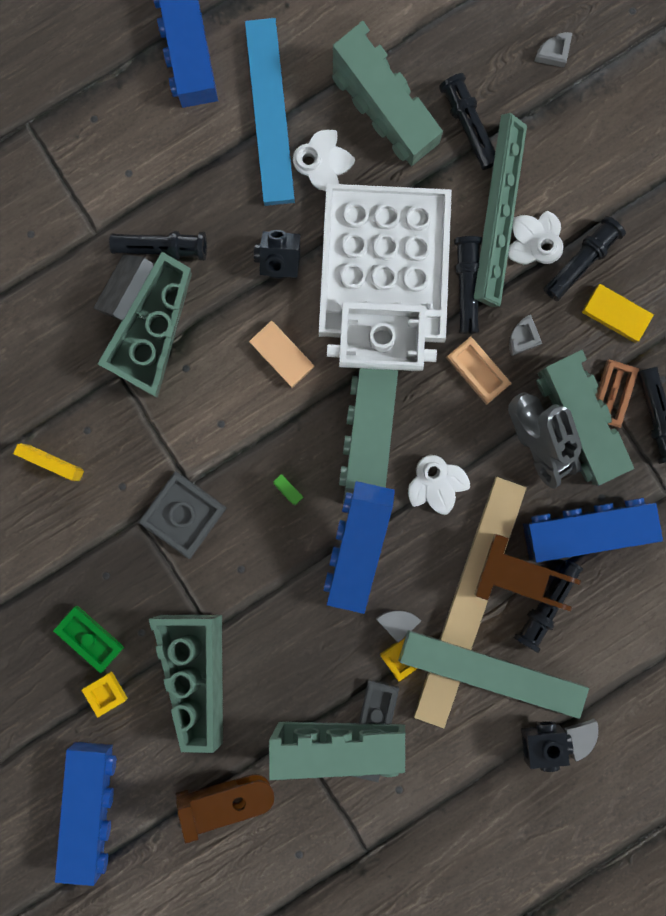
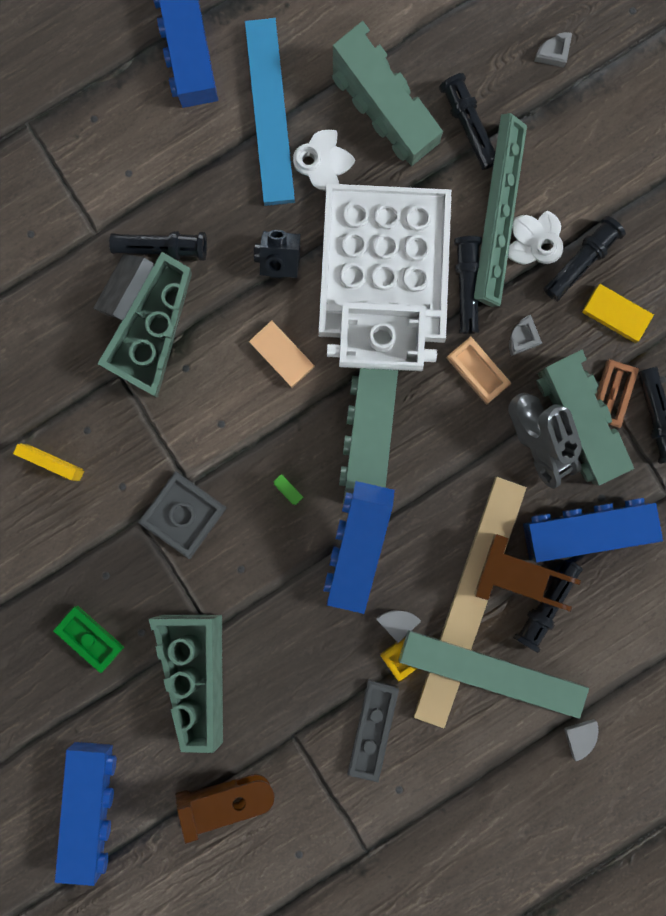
yellow plate [82,671,128,718] -> none
sand green wedge [269,722,405,780] -> none
white plate [408,455,470,515] -> none
black brick [521,721,573,772] -> none

